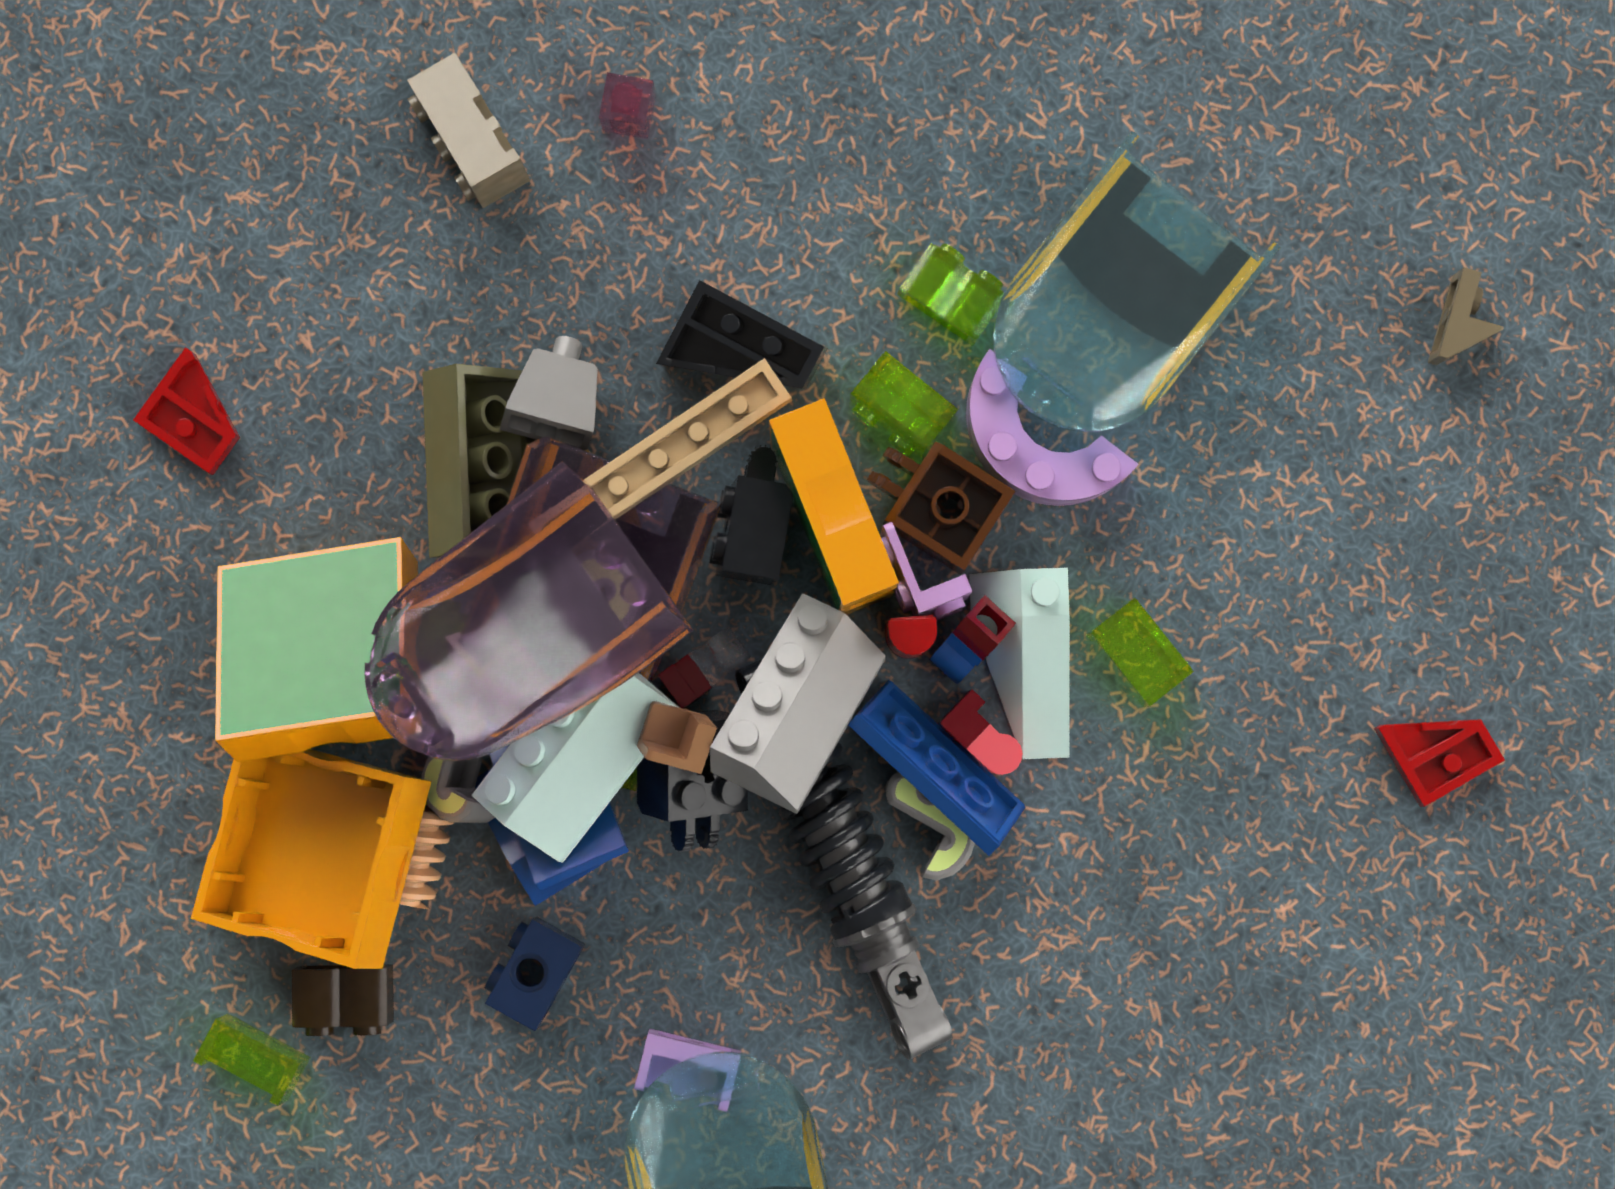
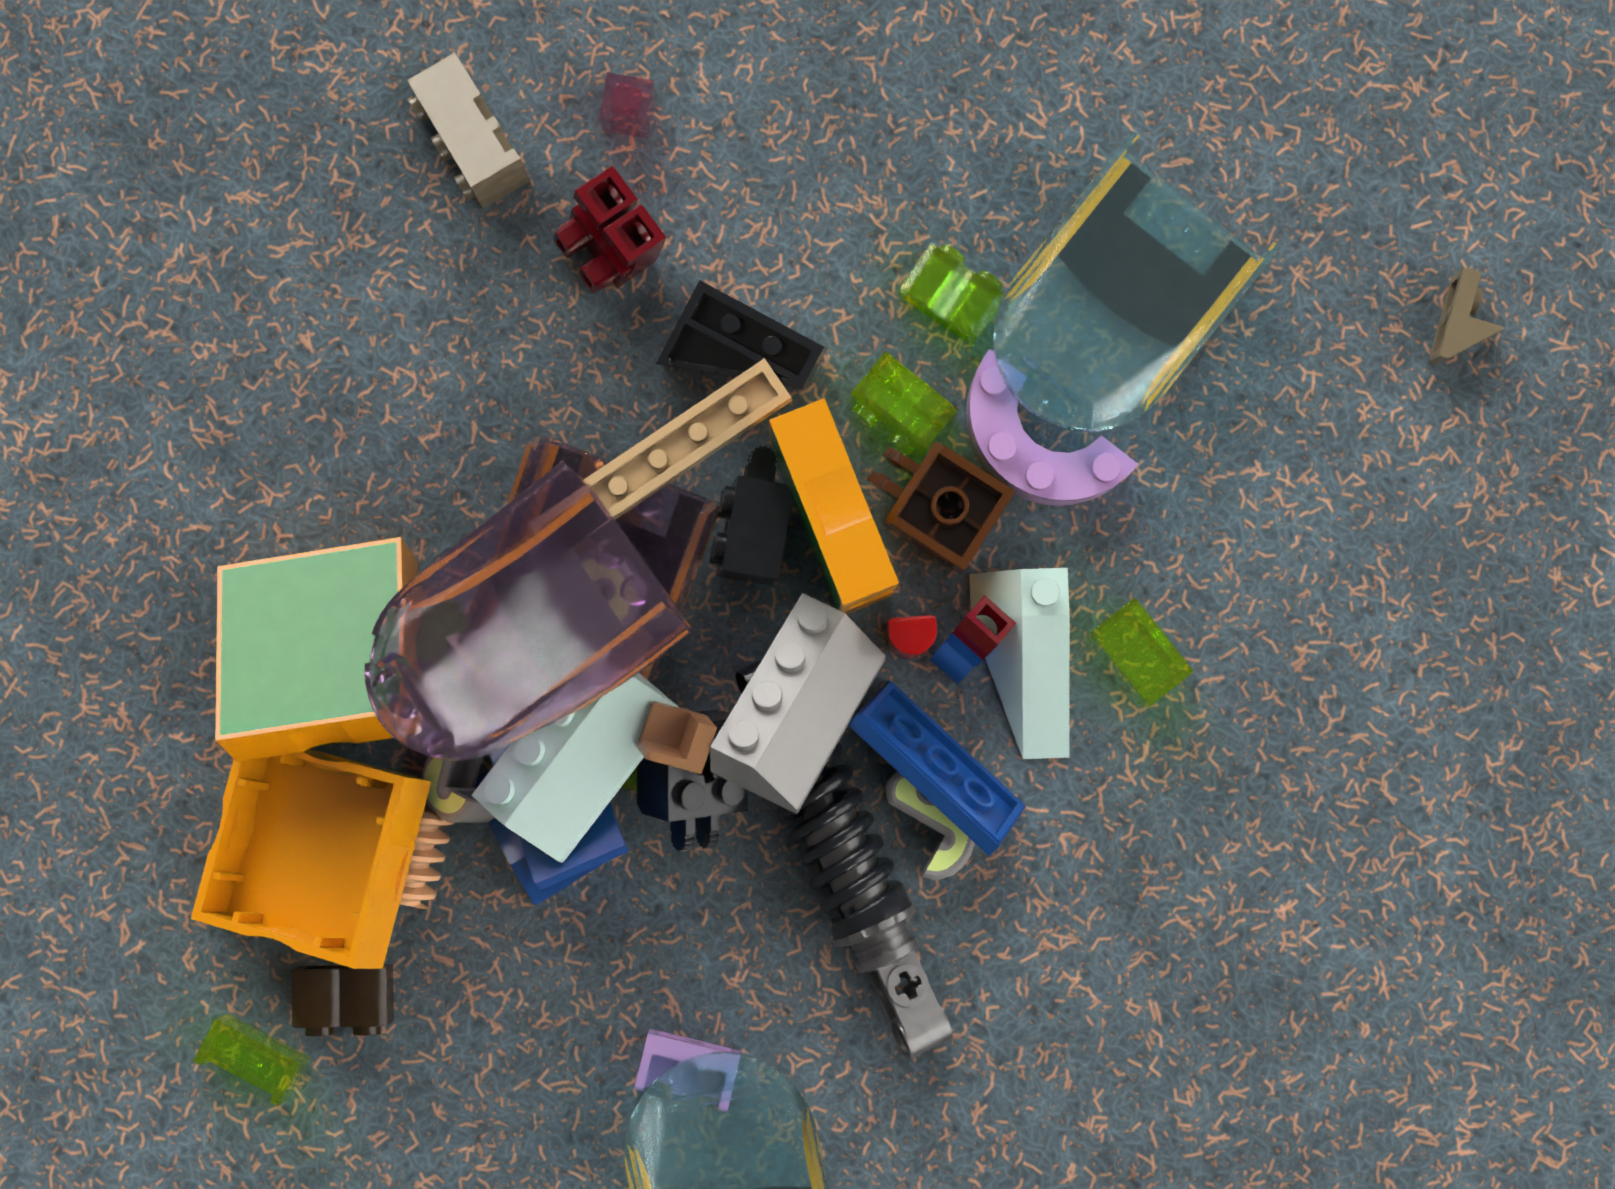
red wing [133,347,240,475] -> none
olive slope [422,363,535,559] -> none
dark blue brick [484,916,585,1031] -> none
light grey torso [500,336,598,452] -> none
leg [658,627,751,709] -> none
lavender bracket [880,522,973,621] -> none
leg [938,689,1023,775] -> none
red wing [1374,719,1505,807] -> none
none -> dark red hips [553,166,667,293]

